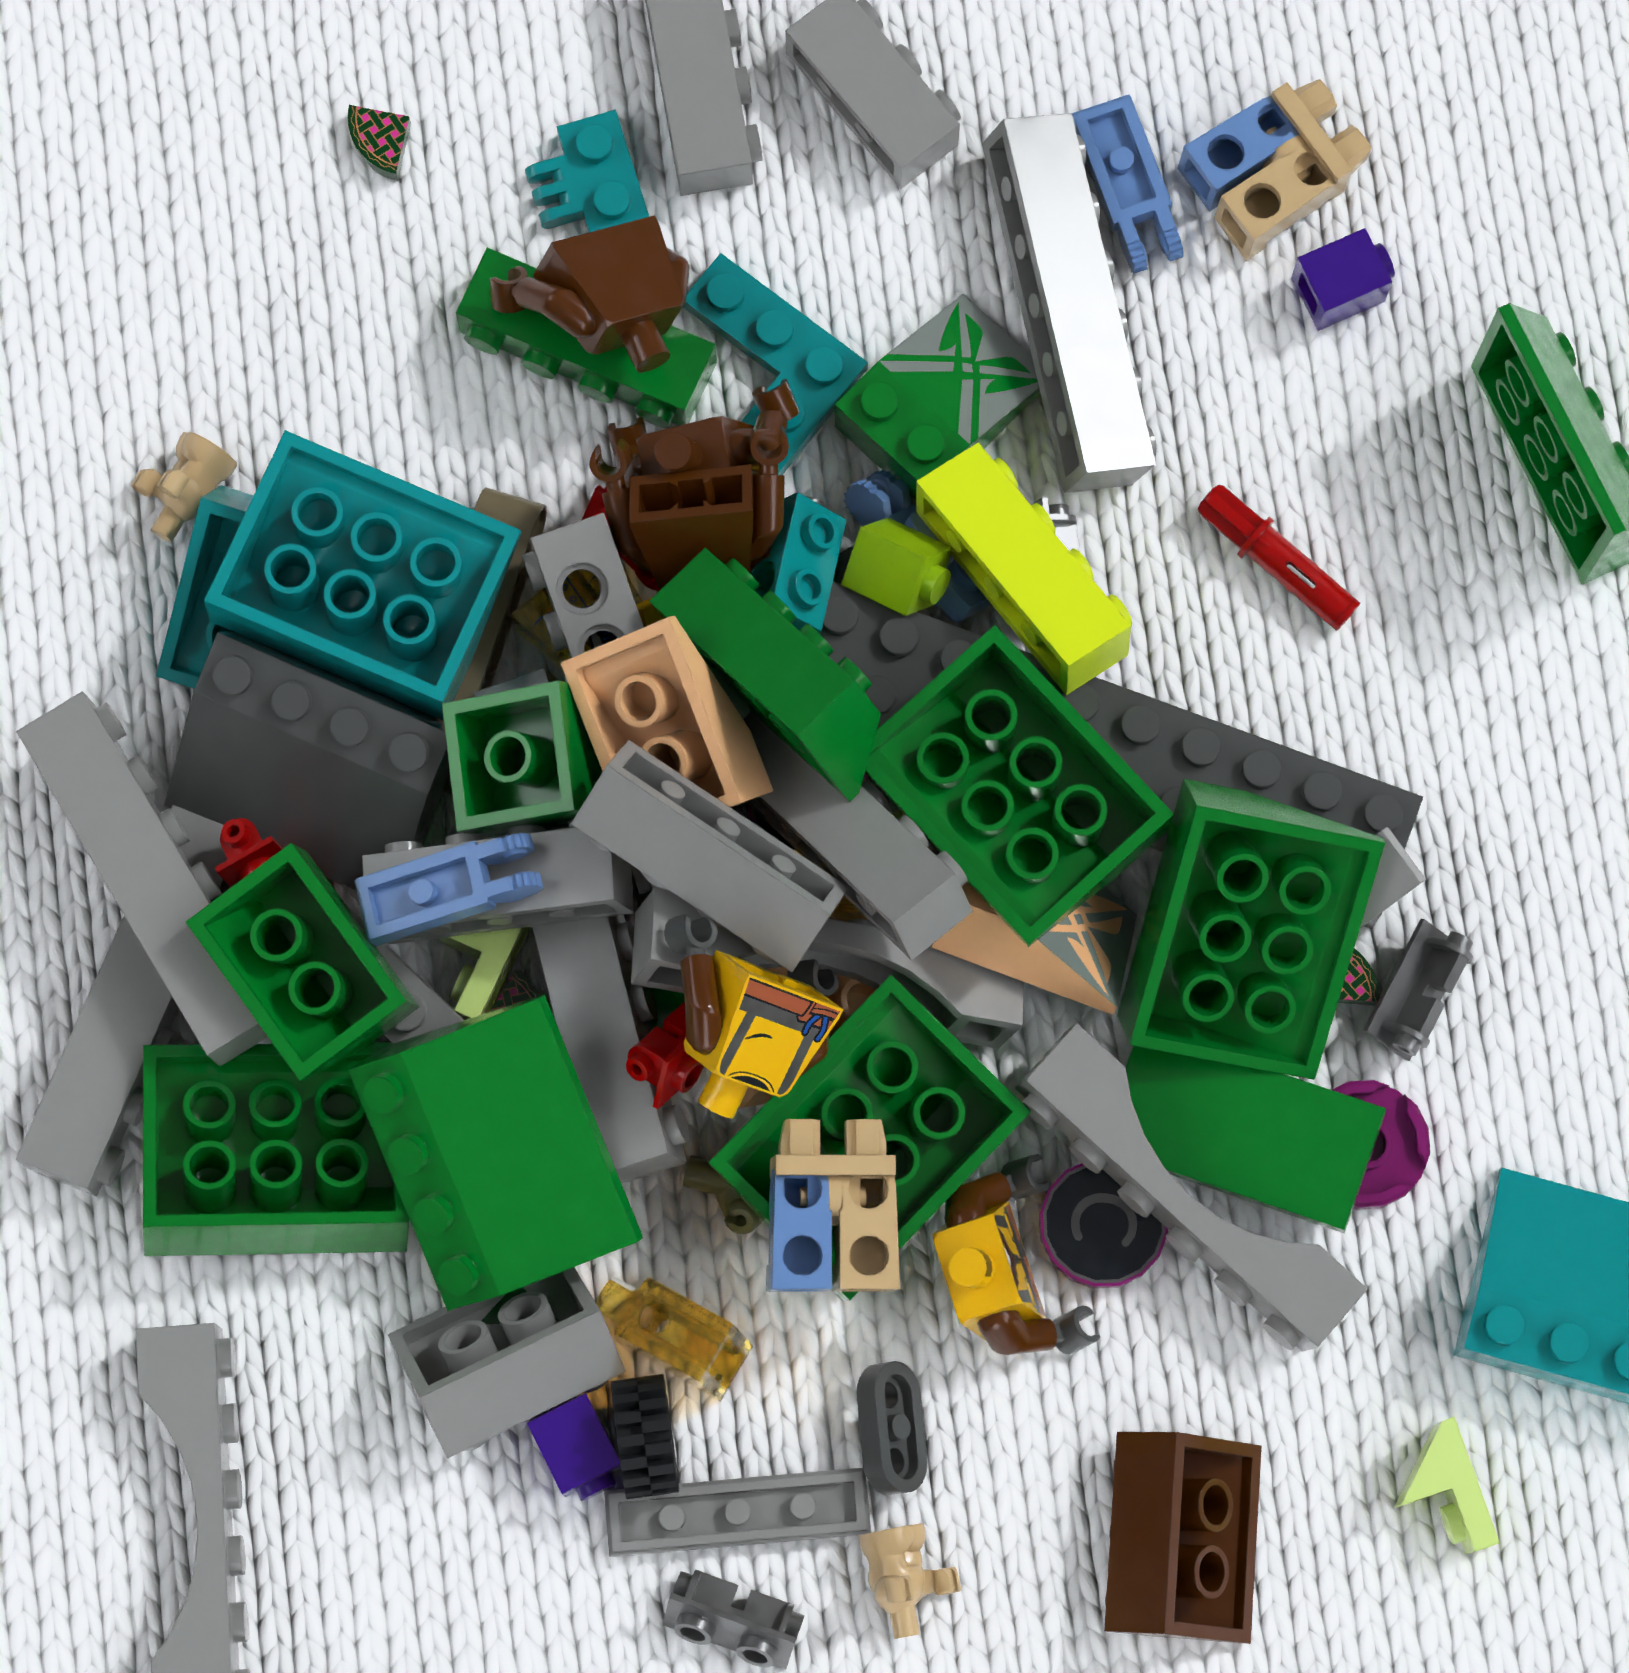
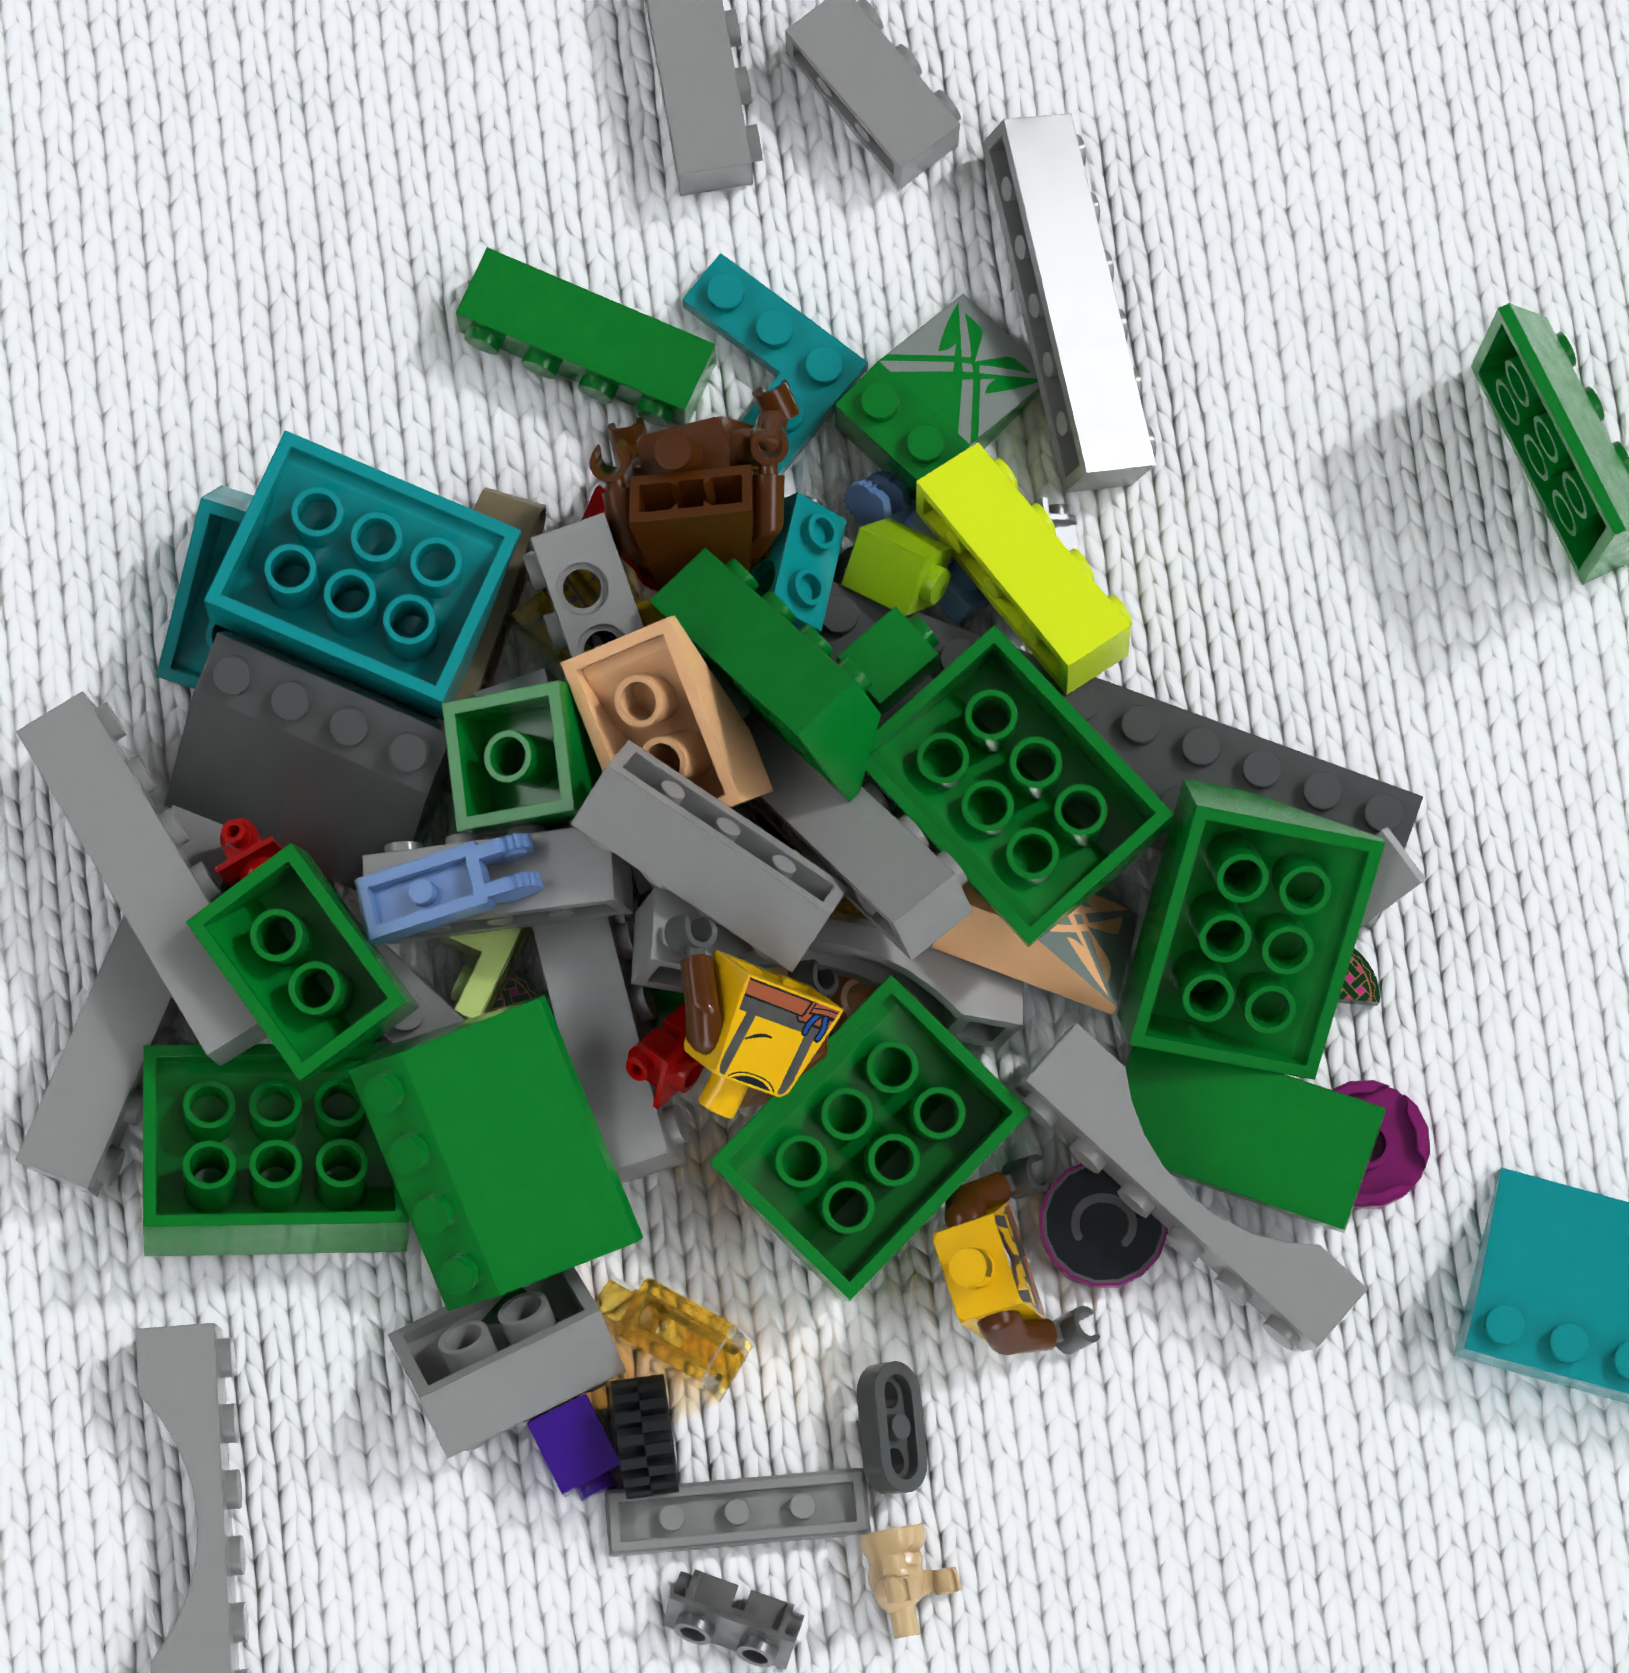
tan piece [131,432,237,543] -> none
dark green tile [348,105,411,181] -> none
reddish brown torso [490,215,690,373] -> none
teal hinge [524,109,649,233] -> none
olive arm [683,1155,762,1235] -> none
tan hips [766,1119,900,1292] -> none
medium blue hinge [1072,94,1184,274] -> none
reddish brown slope [1104,1432,1262,1644] -> none
tan hips [1177,79,1372,261] -> none
red axle [1197,484,1361,631] -> none
dark purple brick [1291,228,1395,331] -> none
flat silver hinge [1363,918,1474,1061] -> none
yellowish green slope [1395,1417,1500,1555] -> none
none -> green brick [837,606,939,717]

